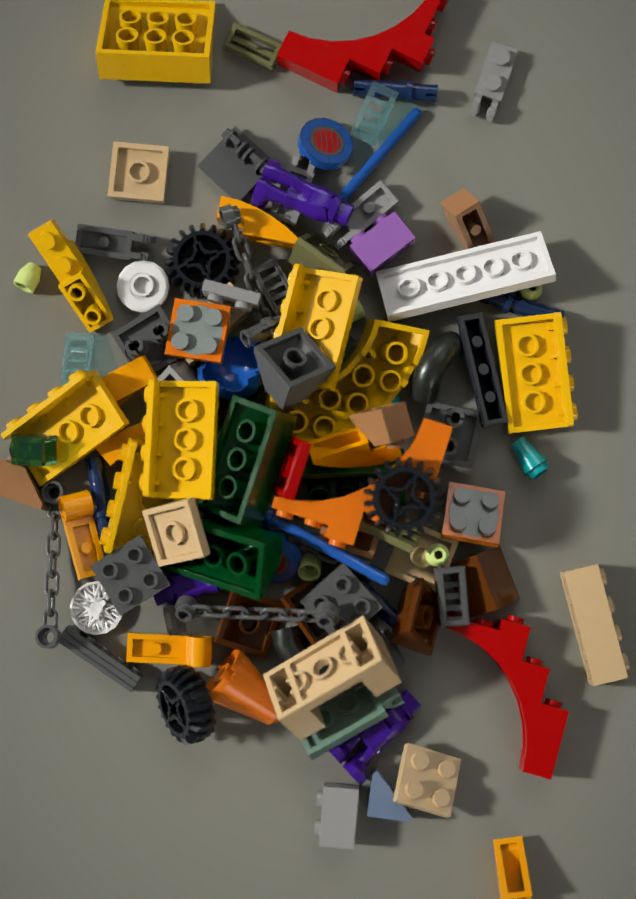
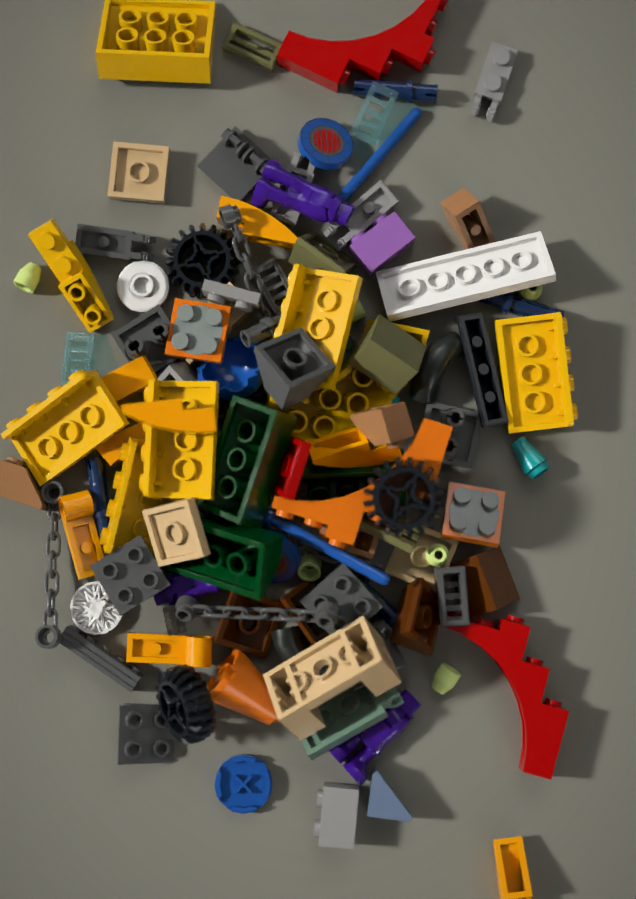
clear green brick [9,433,57,467] -> none
tan plate [393,743,461,818] -> none
tan brick [559,564,630,686] -> none
none -> dark grey hinge [117,703,174,765]
none -> light orange slope [121,398,216,435]
none -> blue tile [214,754,273,814]
none -> olive slope [347,314,426,394]
none -> yellowish green hose [431,662,461,695]

